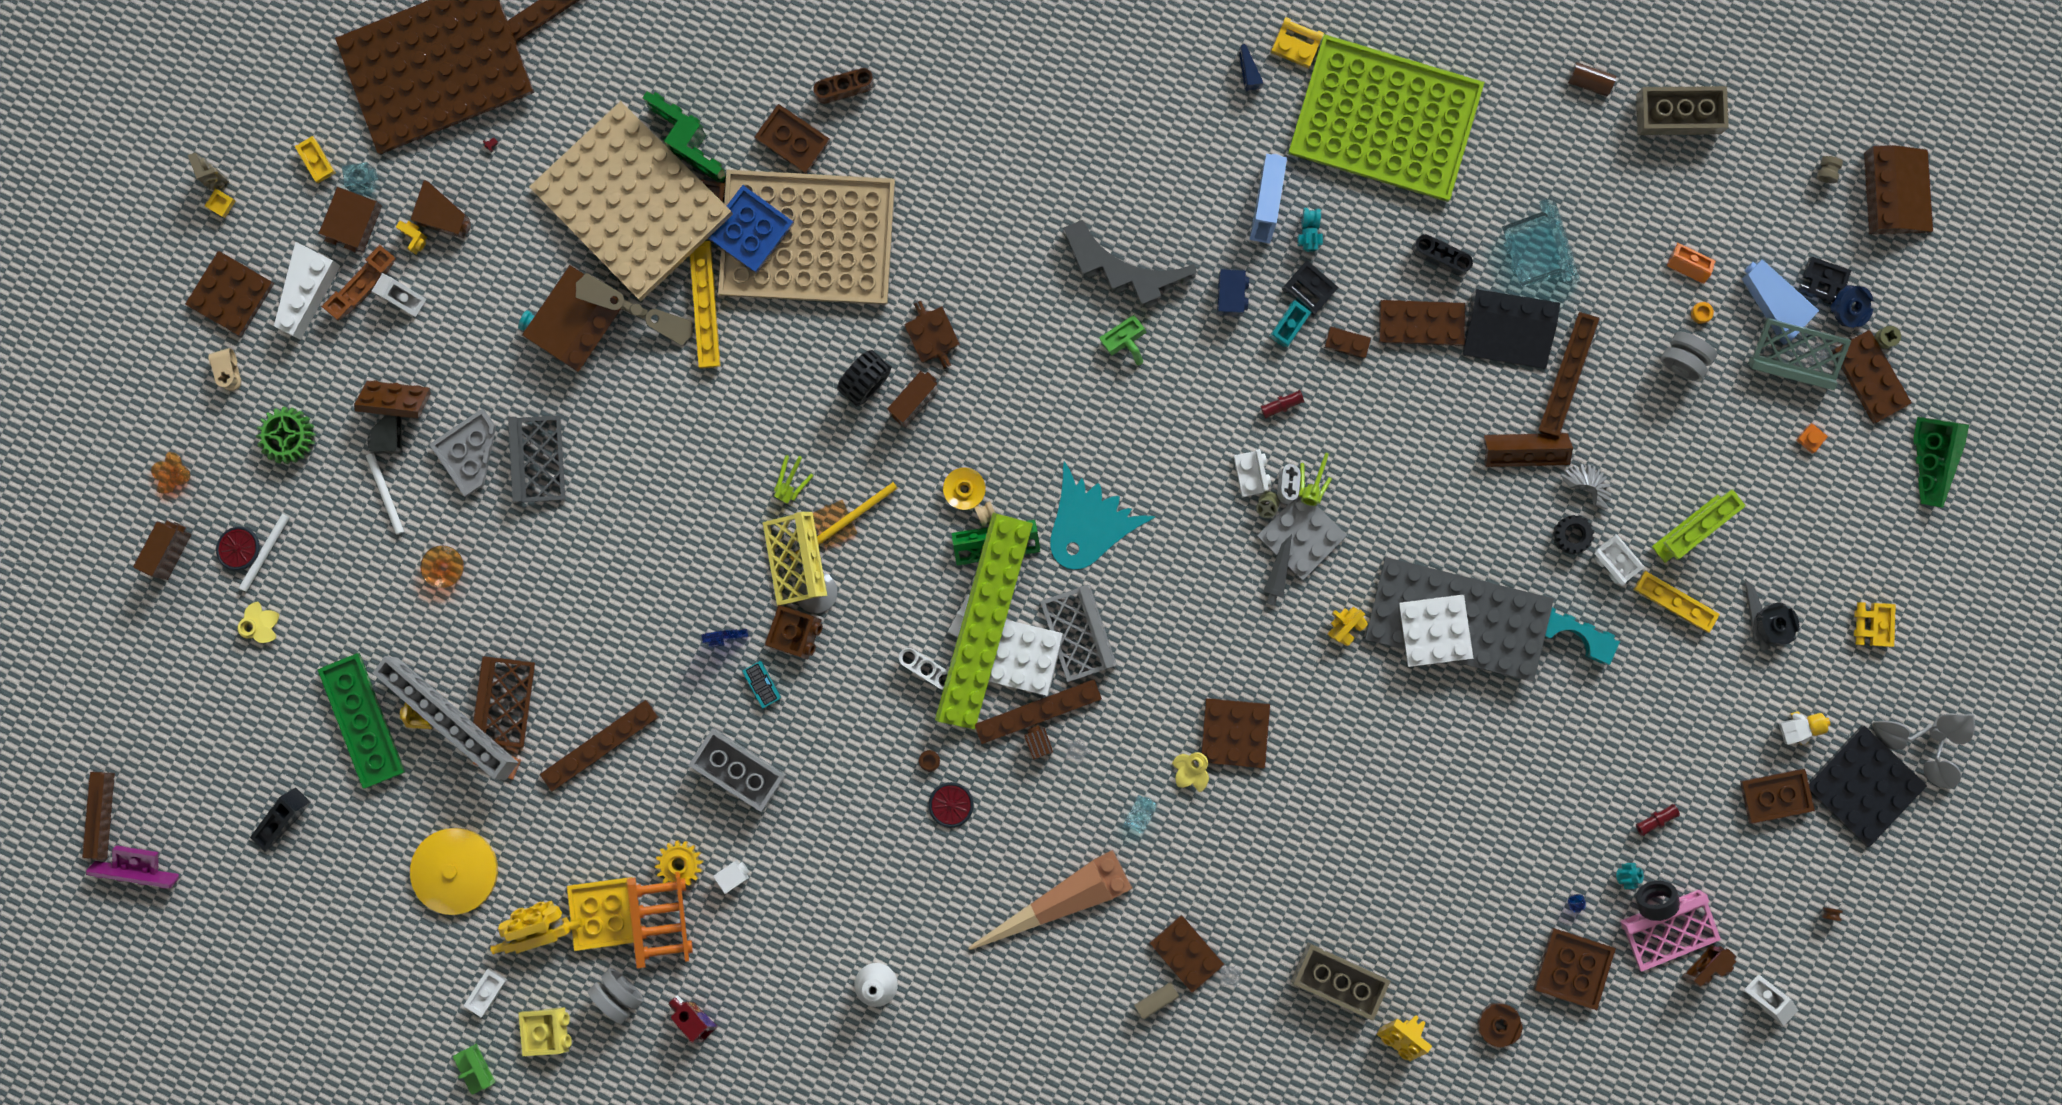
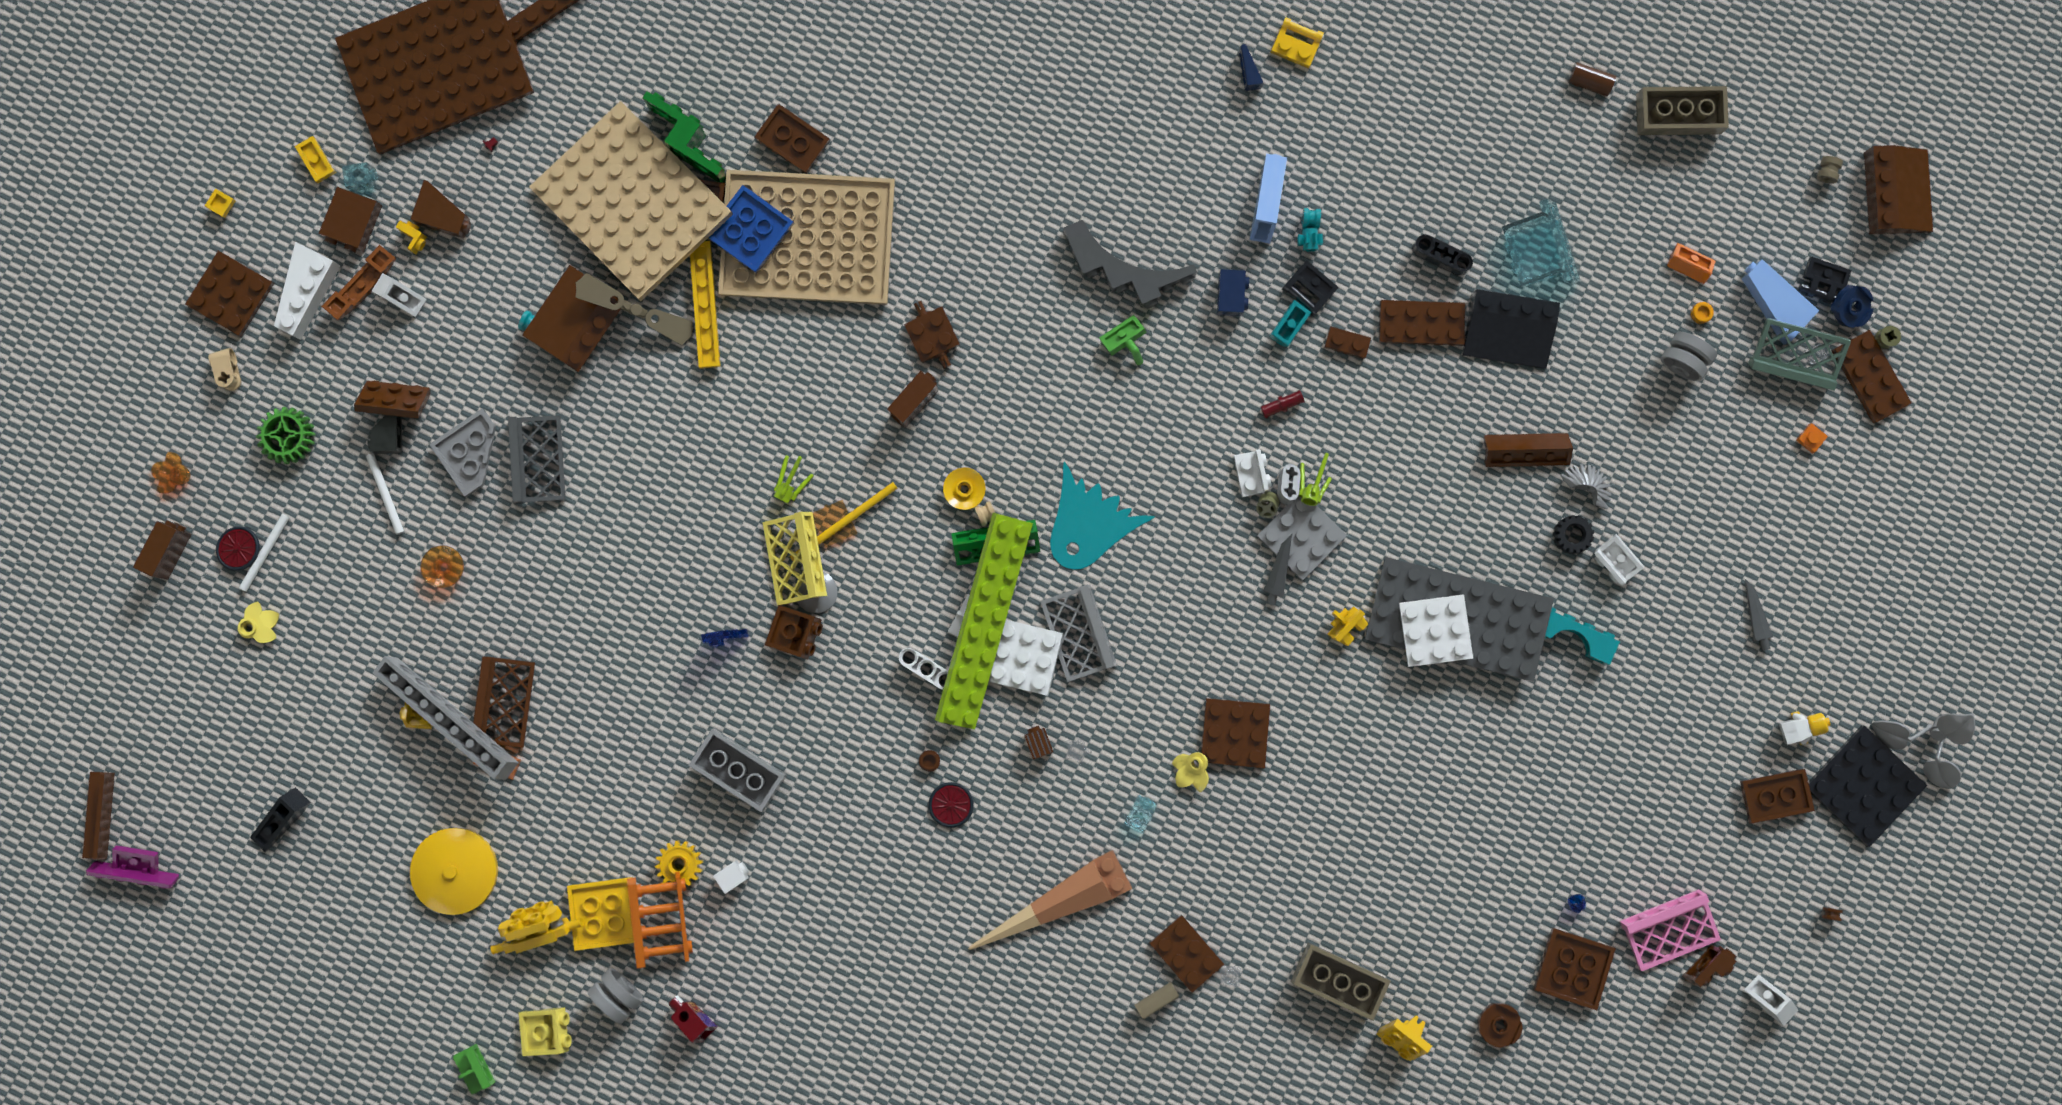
dark tan bracket [188,152,229,190] -> none
green plate [317,653,406,789] -> none
white plate [464,968,507,1018] -> none
reddish brown plate [540,700,659,792] -> none
tile [742,661,782,708] -> none
reddish brown beam [813,68,874,104] -> none
black tyre [837,350,892,407] -> none
white cone [854,963,898,1007] -> none
reddish brown plate [975,679,1102,744] -> none
lime plate [1288,34,1485,202] -> none
reddish brown plate [1538,312,1600,438] -> none
teal gear [1616,863,1644,889] -> none
yellow plate [1633,571,1720,633] -> none
dark red pin [1636,804,1680,836] -> none
black tyre [1636,880,1680,921] -> none
lime fence [1651,489,1746,563] -> none
black plate [1756,602,1800,646] -> none
yellow plate [1853,602,1896,647] -> none
green wedge [1913,417,1970,508] -> none

